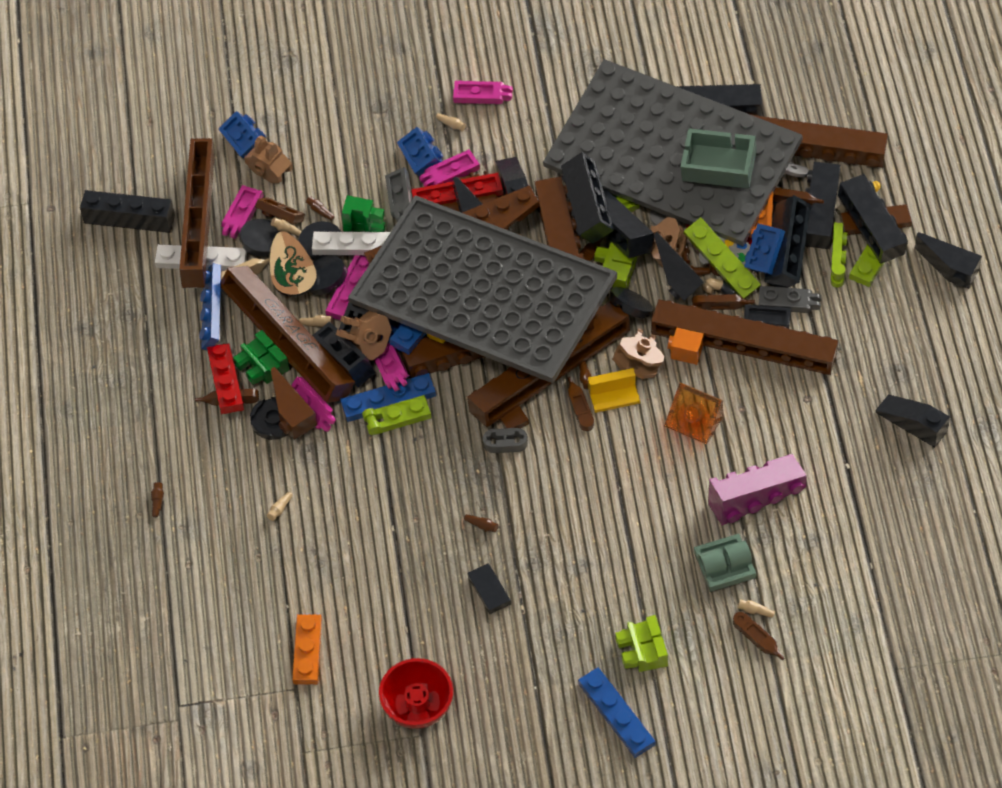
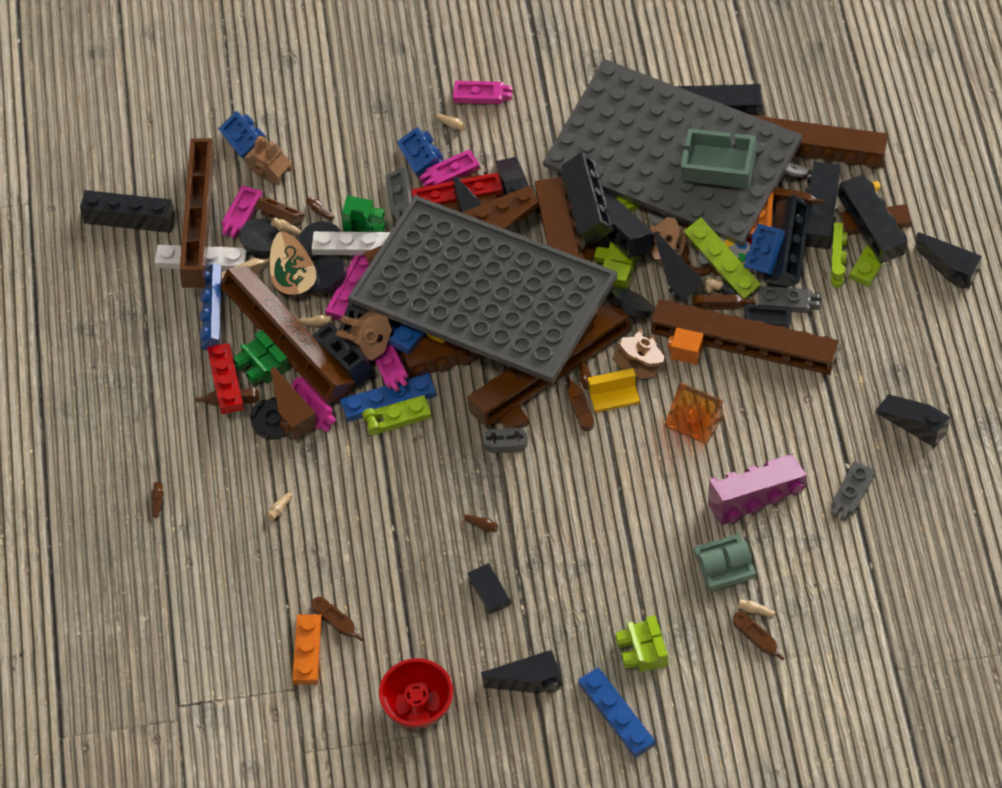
none -> reddish brown piece [311,597,364,641]
none -> black slope [481,650,562,694]
none -> dark grey hinge [831,461,876,521]

